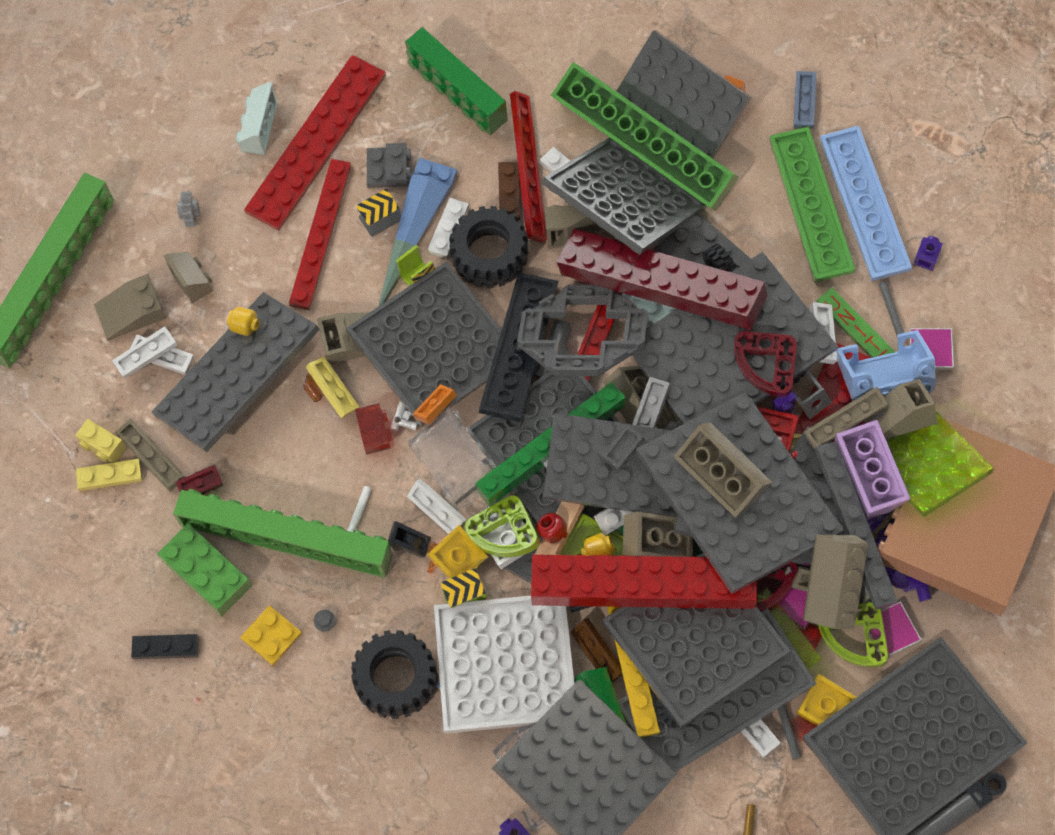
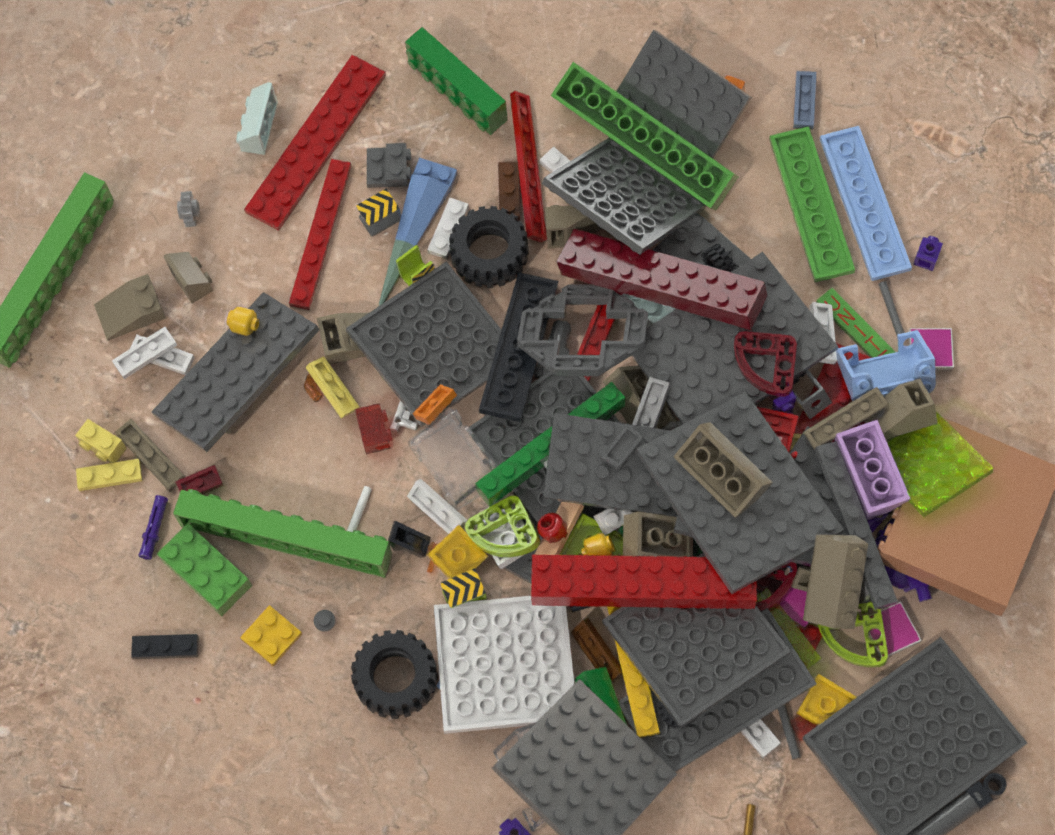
none -> dark purple pin [138,495,168,560]

